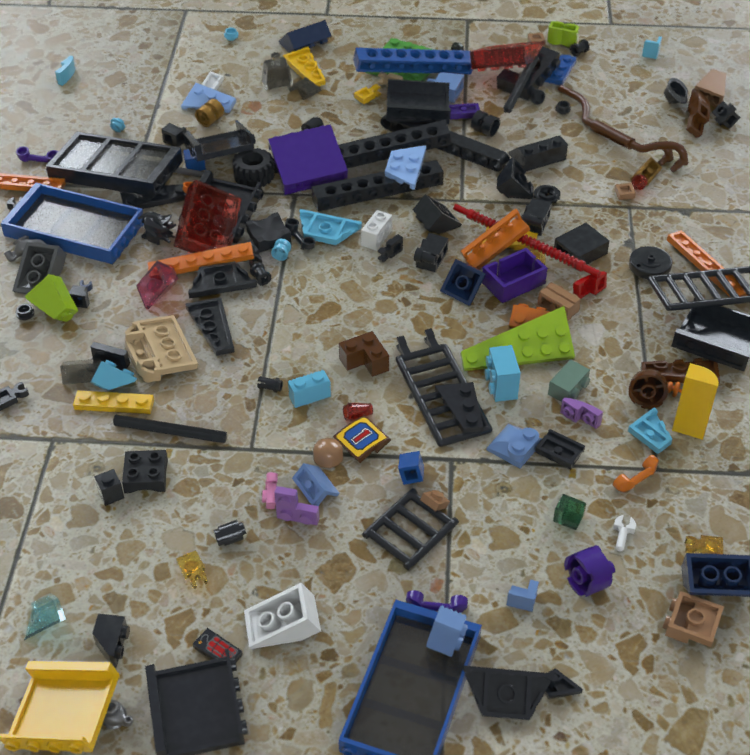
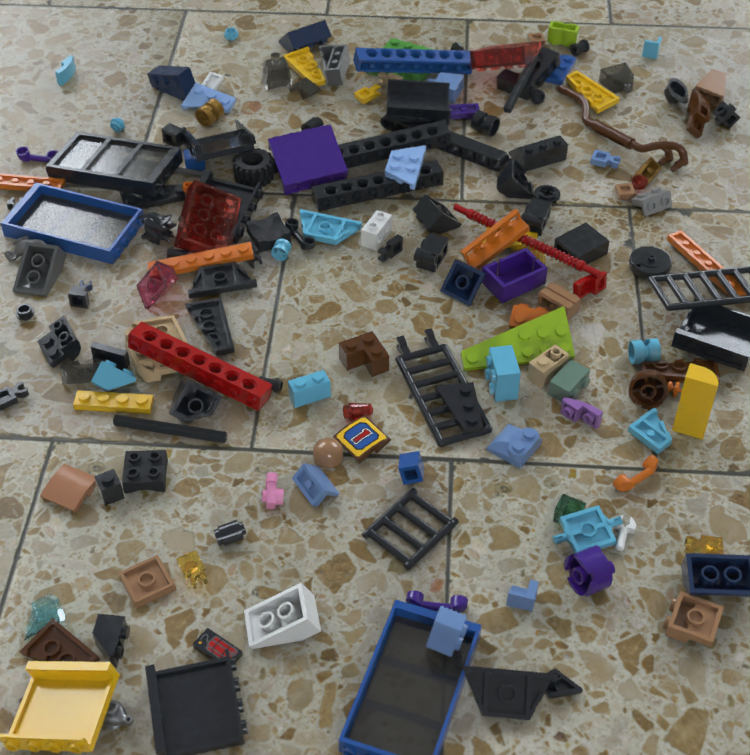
lime slope [25,274,78,322] -> none
black bush [250,263,272,286] -> none
medium lavender plate [274,486,319,525] -> none
medium nougat plate [420,490,450,511] -> none
black plate [535,429,585,470] -> none
black plate [555,101,571,115] -> none
none -> reddish brown wing [19,618,101,662]
none -> black brick [37,316,81,368]
none -> nougat slope [40,464,96,513]
none -> medium nougat tile [118,555,176,609]
none -> red brick [128,321,273,411]
none -> dark blue wedge [147,65,196,101]
none -> black pin [167,247,189,258]
none -> black slope [169,376,222,423]
none -> dark grey wedge [319,44,351,86]
none -> tan slope [527,344,569,388]
none -> medium azure plate [552,505,623,553]
none -> yellow wing [566,70,620,114]
none -> medium blue plate [590,150,621,168]
none -> clear smoke torso [599,63,634,94]
none -> medium azure wheel [628,338,661,365]
none -> light grey bracket [631,187,672,216]

